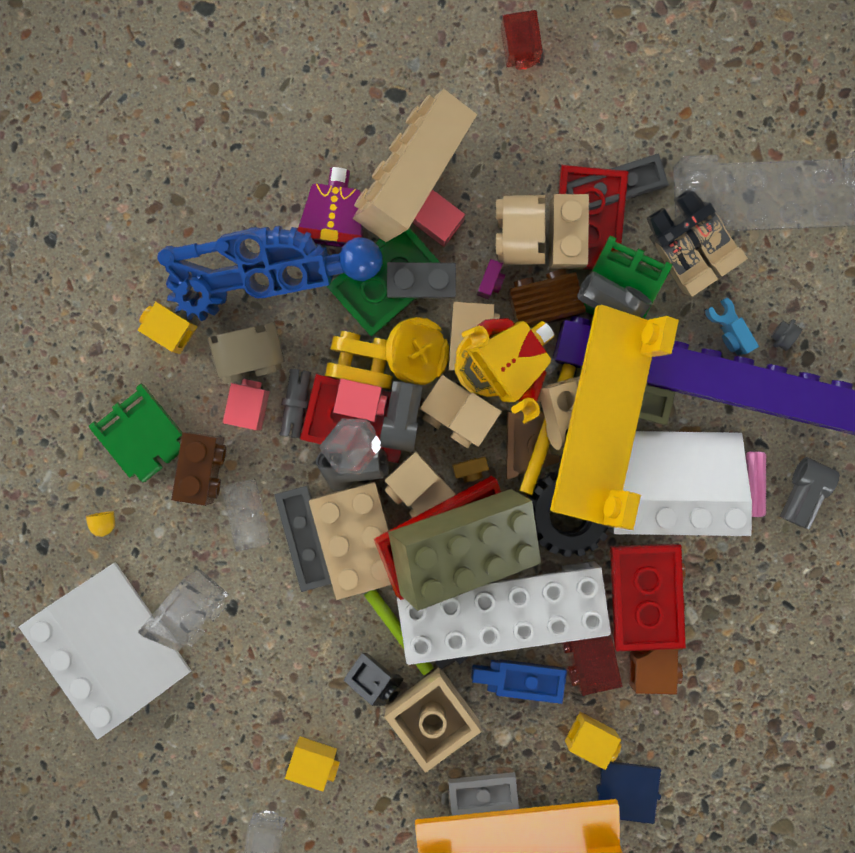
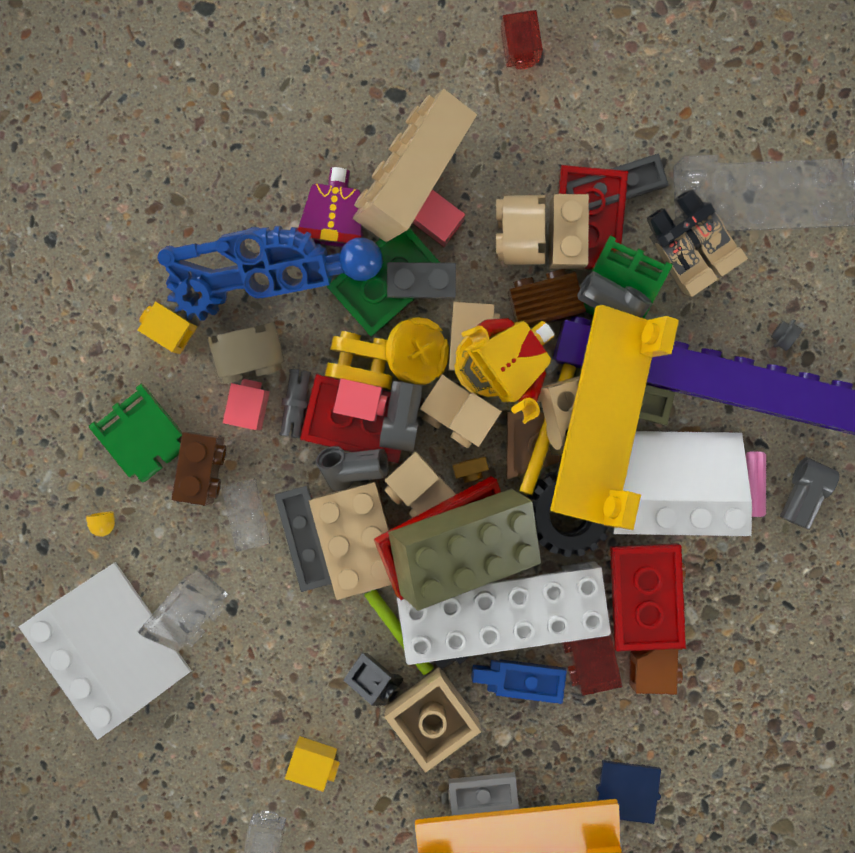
clear brick [319,418,382,474] -> none
magenta plate [477,259,506,300] -> none
yellow brick [565,712,621,770] -> none
dark azure plate [705,298,759,356] -> none

